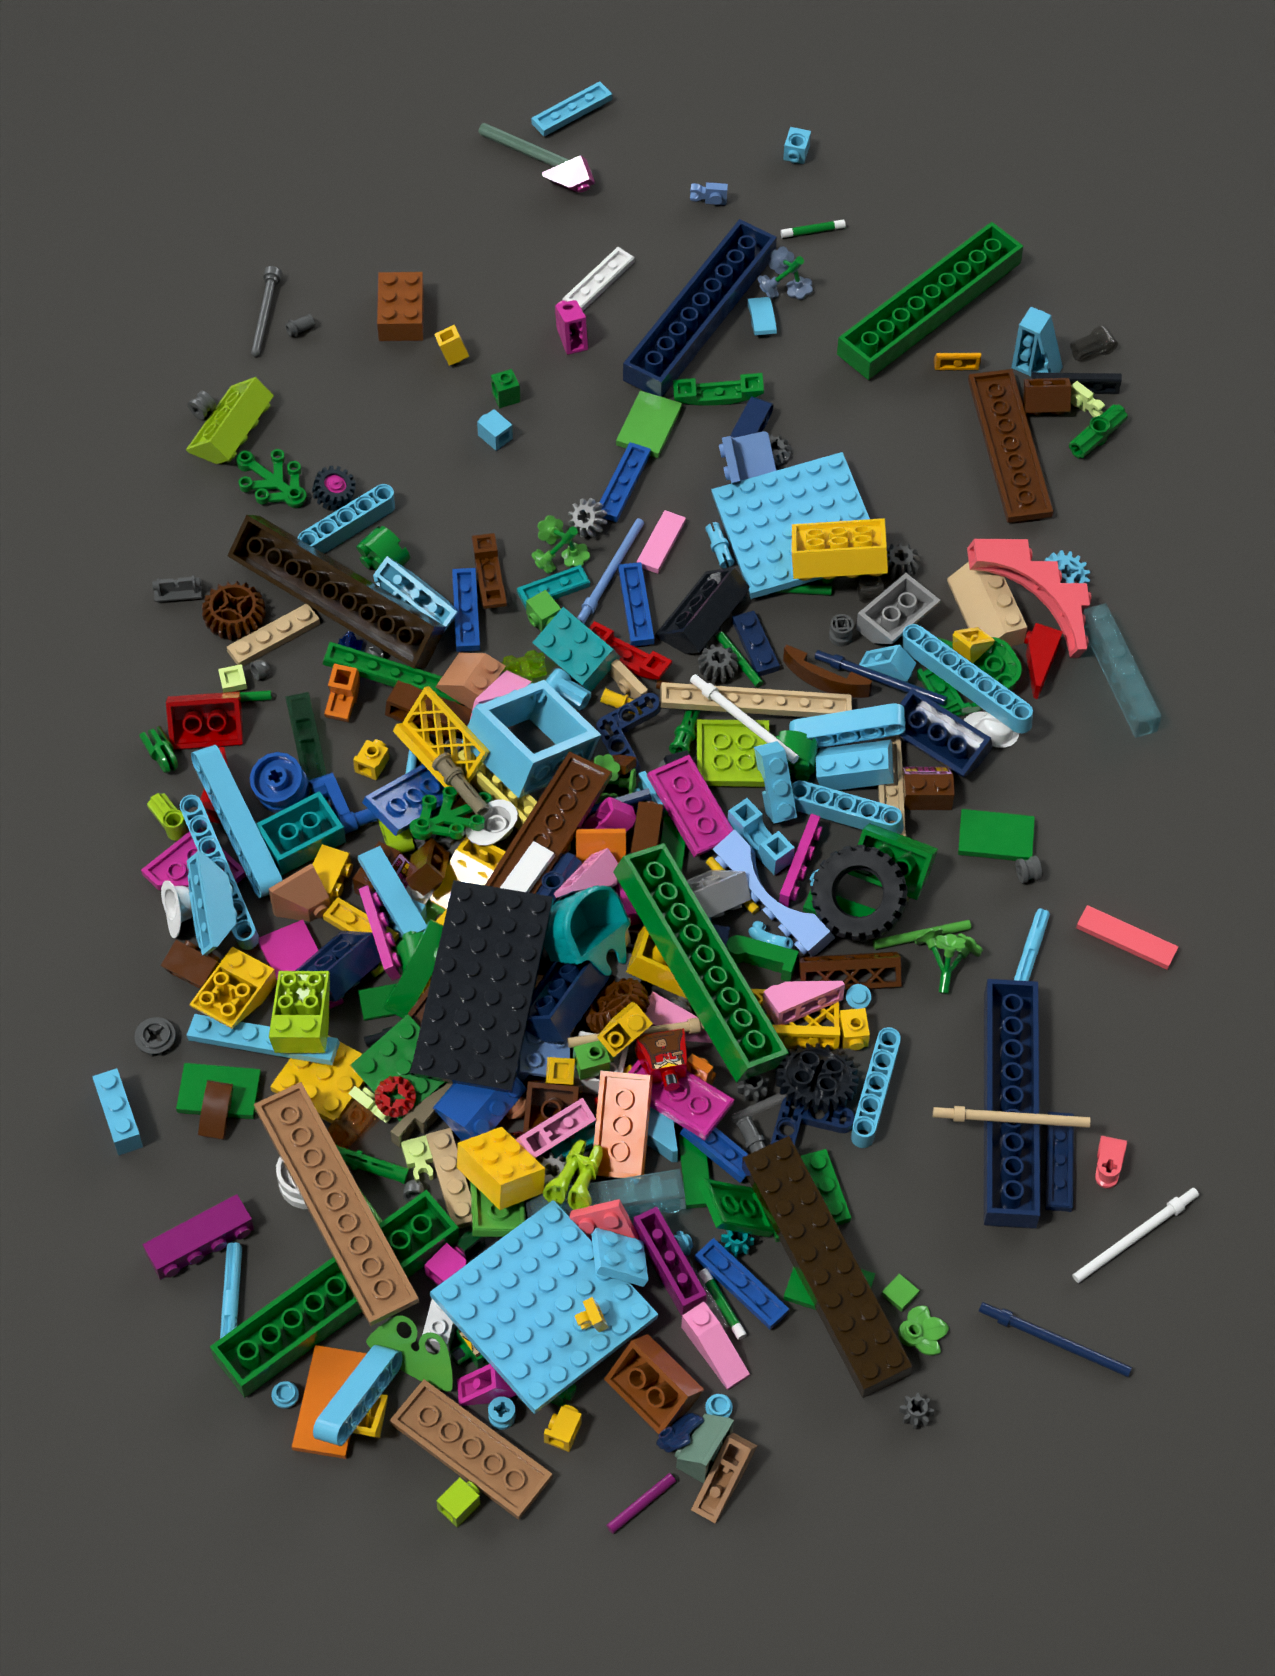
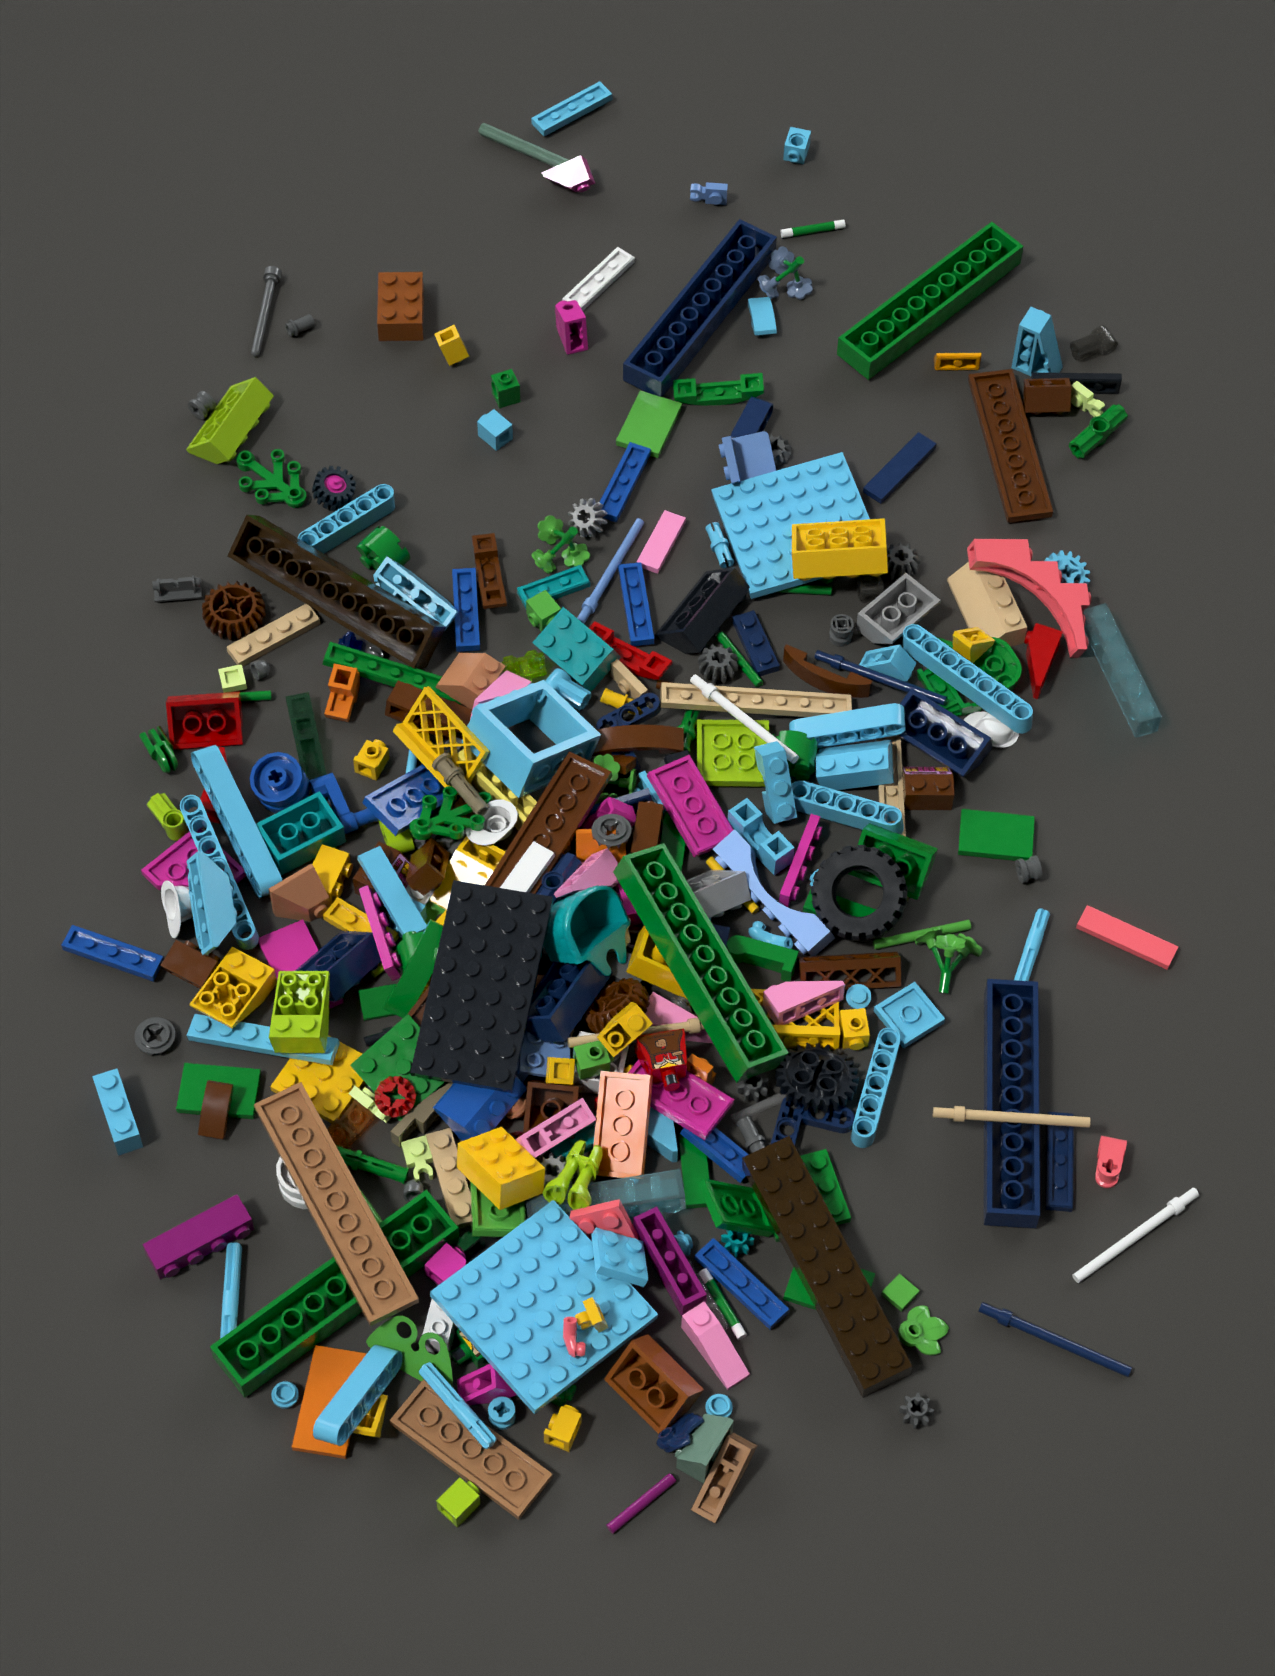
none -> blue plate [61,925,164,982]
none -> medium azure axle [419,1362,497,1449]
none -> coral arm [563,1317,586,1358]
none -> reddish brown slope [592,725,684,756]
none -> dark grey gear [592,814,631,849]
none -> dark blue tile [863,432,937,504]
none -> medium azure plate [874,982,945,1048]

